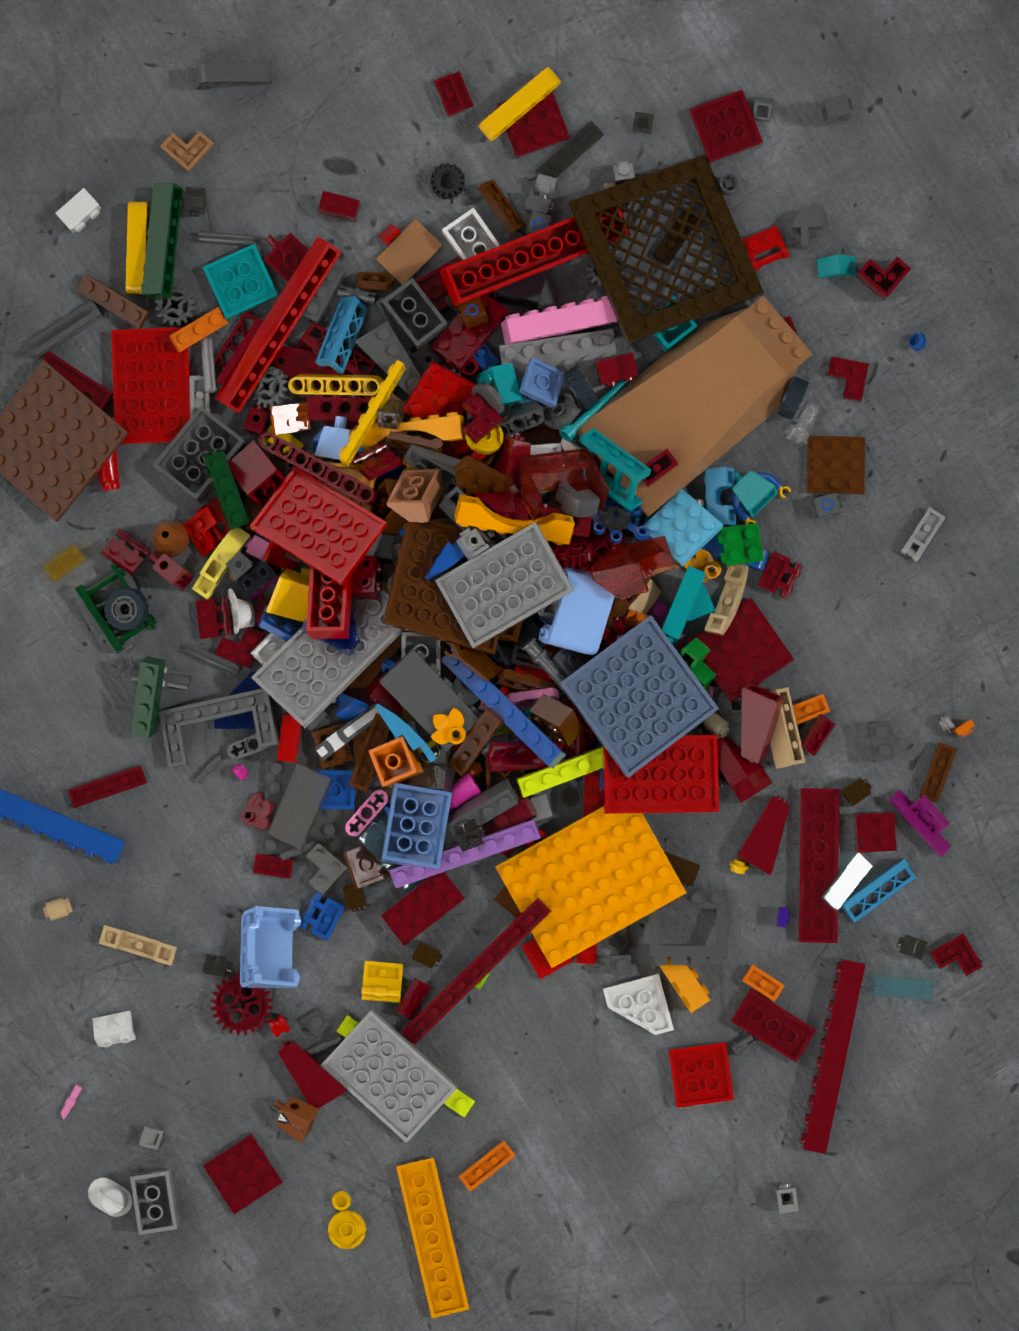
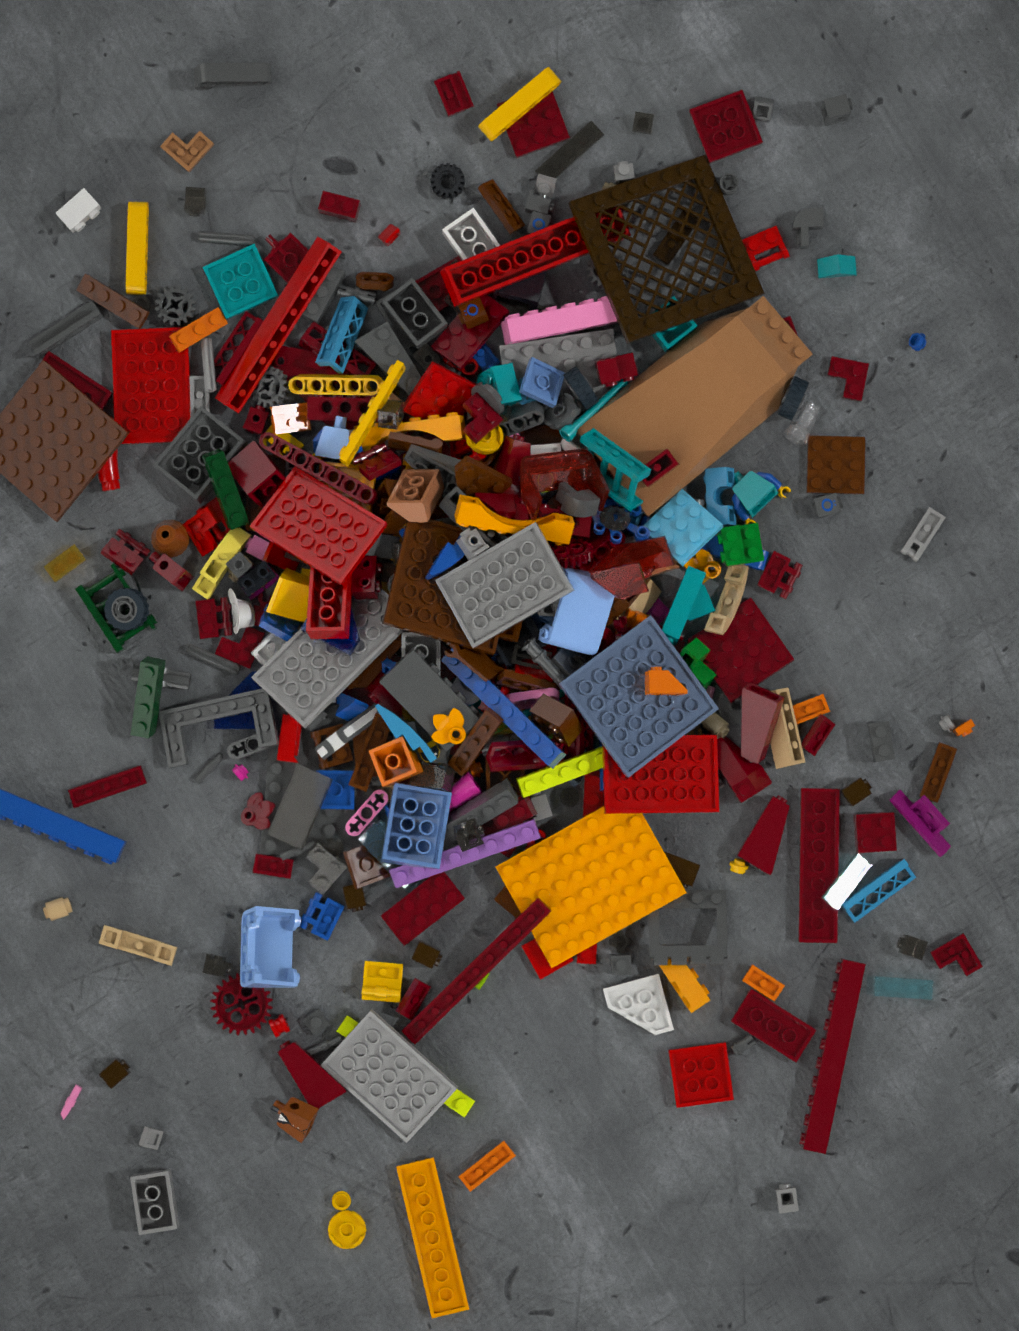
white piece [88,1178,132,1217] -> none
white bracket [92,1011,136,1047] -> none
dark green brick [141,182,183,300] -> none
dark red plate [203,1134,283,1215] -> none
medium nougat tile [376,219,443,285] -> none
dark purple plate [777,907,790,927] -> none
dark red brick [855,257,912,301] -> none
none -> dark brown brick [99,1058,131,1089]
none -> orange slope [645,667,688,695]

